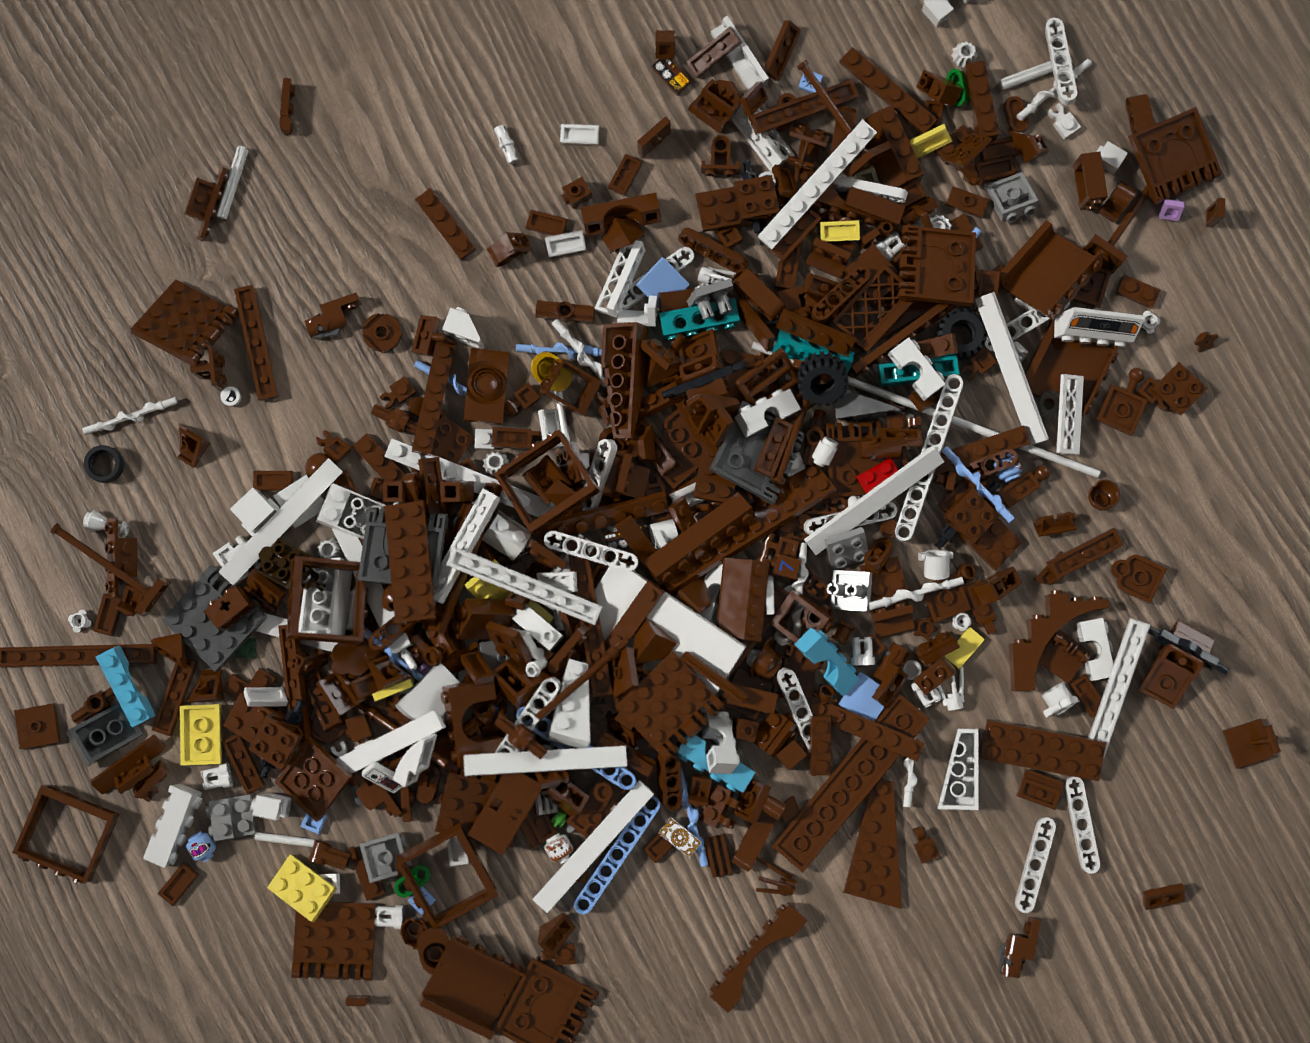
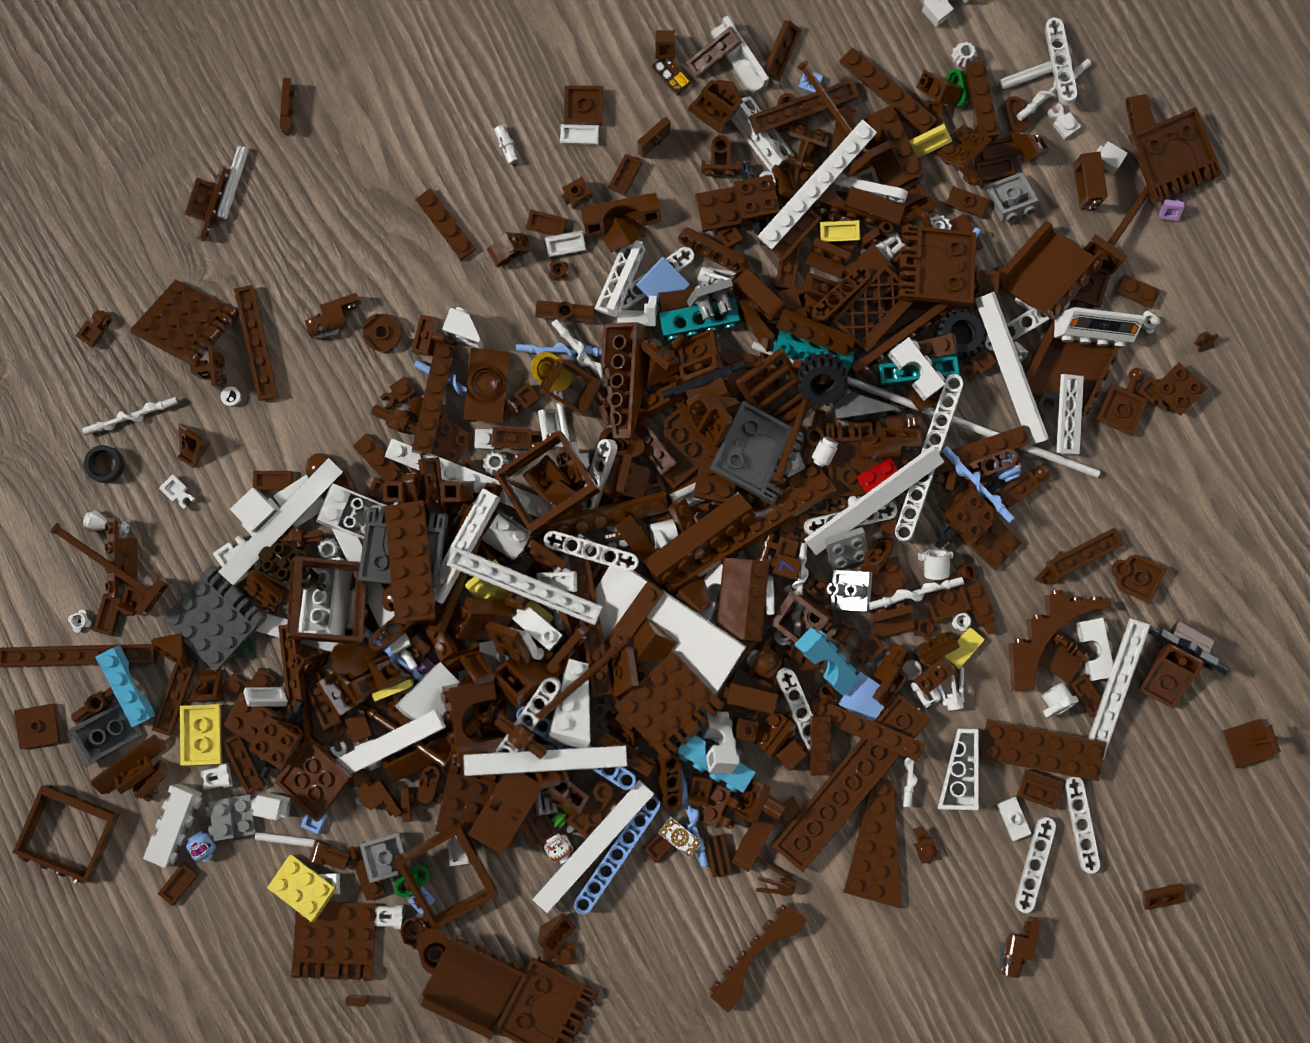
reddish brown brick [204,586,255,632] -> none
reddish brown plate [316,430,352,463] -> none
tile [362,761,403,793] -> none
white slope [393,733,437,787] -> none
reddish brown plate [424,646,443,666] -> none
white pin [526,656,548,677] -> none
reddish brown tile [638,425,656,462] -> none
reddish brown axle [681,651,749,704] -> none
white arch [735,389,801,438] -> none
reddish brown tile [740,81,768,117] -> none
reddish brown plate [753,417,793,479] -> none
white piece [851,637,875,666] -> none
reddish brown brick [973,566,1023,605] -> none
reddish brown hinge [1033,511,1077,537] -> none
reddish brown hair [1088,480,1120,511] -> none
reddish brown pin [1098,180,1137,223] -> none
reddish brown tile [1206,198,1225,228] -> none
none -> reddish brown plate [76,310,112,348]
none -> white plate [159,474,196,510]
none -> reddish brown axle [271,528,324,551]
none -> reddish brown plate [549,261,569,280]
none -> reddish brown plate [564,85,603,125]
none -> white plate [996,796,1031,841]

